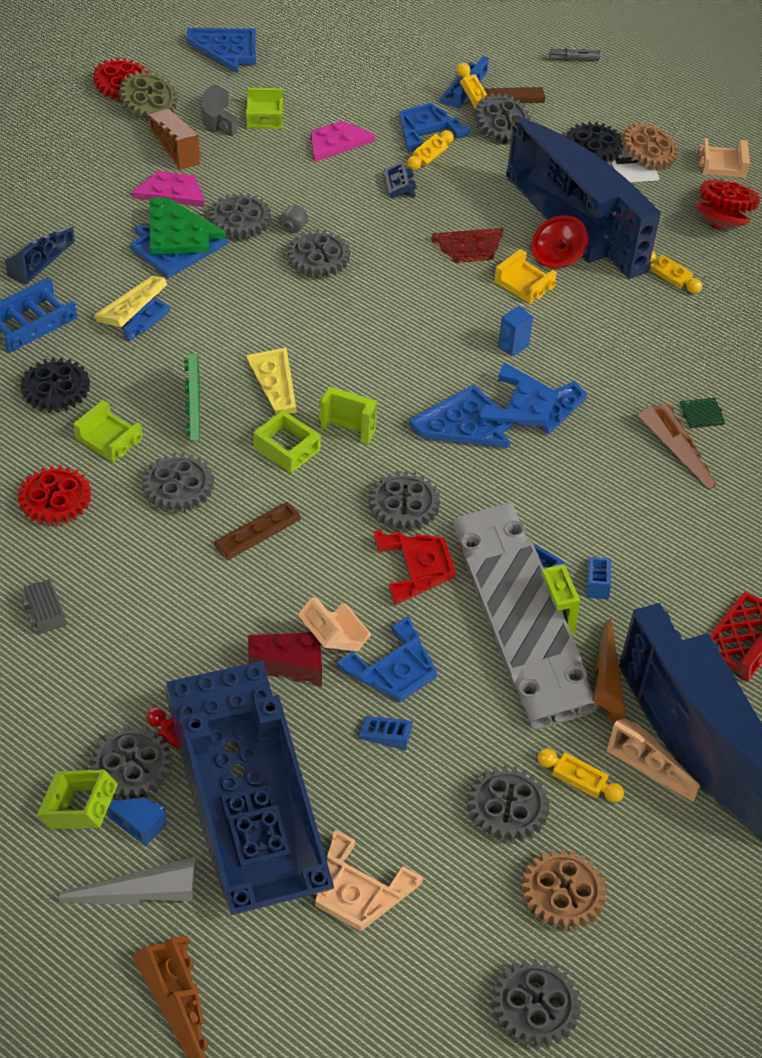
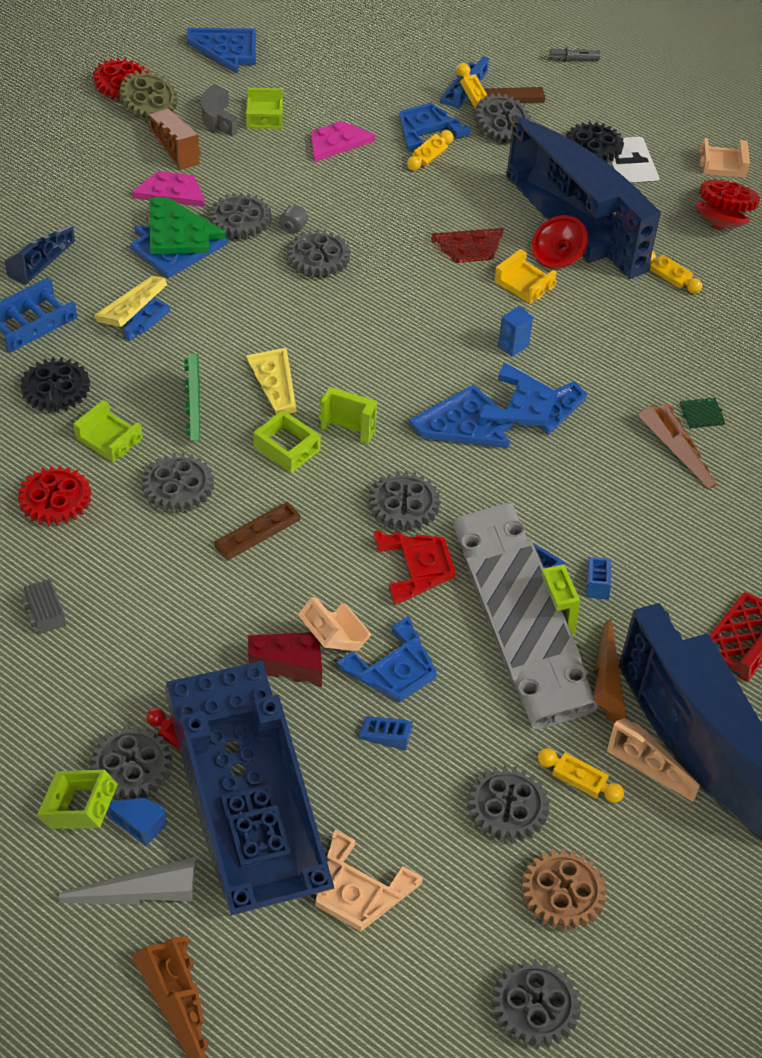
dark blue bracket [384,161,417,198] -> none
medium nougat gear [621,122,678,170] -> none

